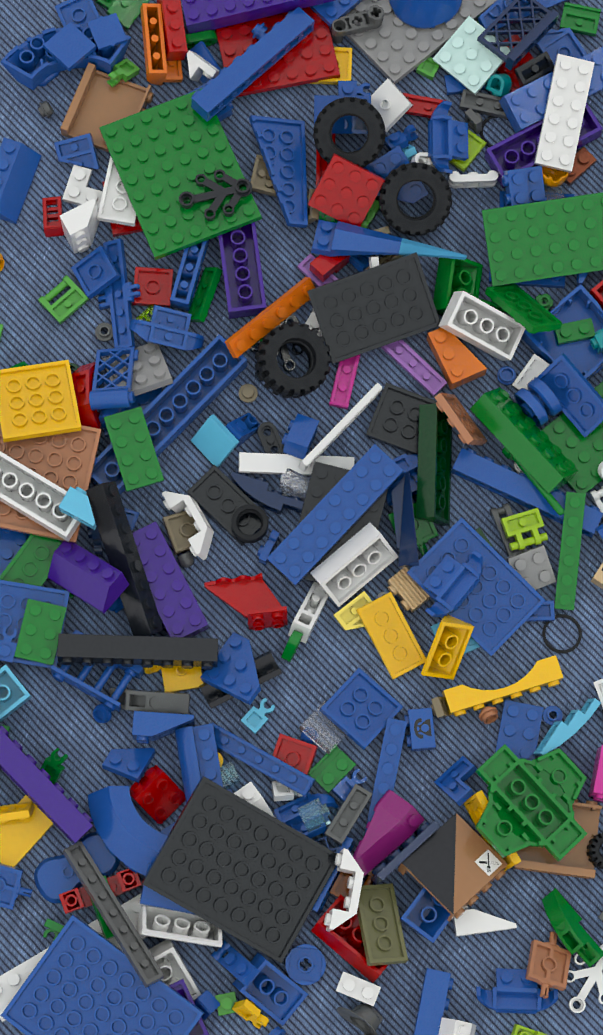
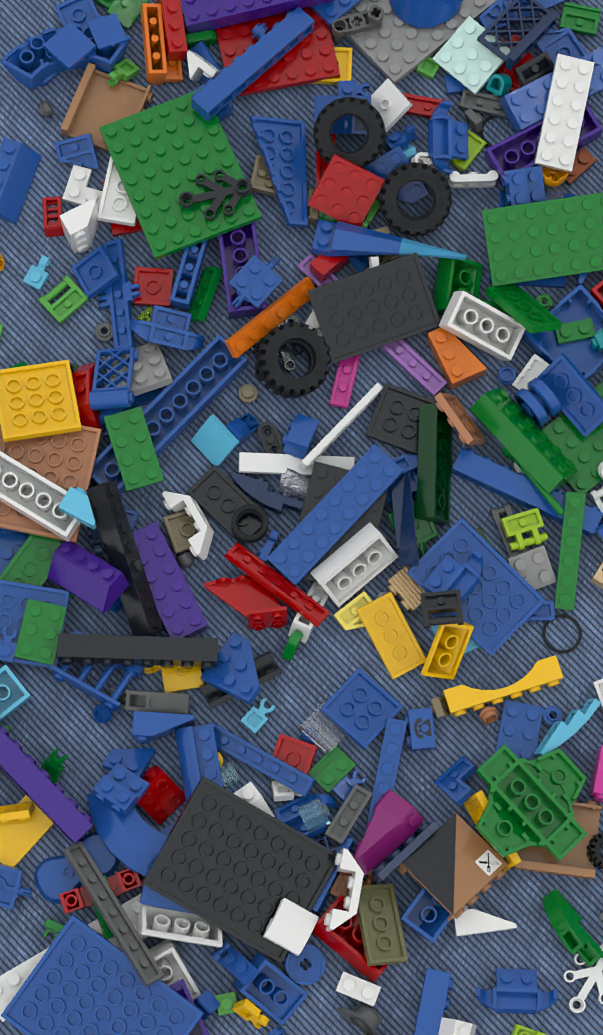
nougat plate [525,932,571,998] -> none
none -> medium azure plate [23,255,51,291]
none -> blue plate [93,763,150,817]
none -> red tile [224,542,330,628]
none -> blue plate [228,255,283,309]
none -> white slope [263,898,319,956]
none -> black plate [420,589,464,629]

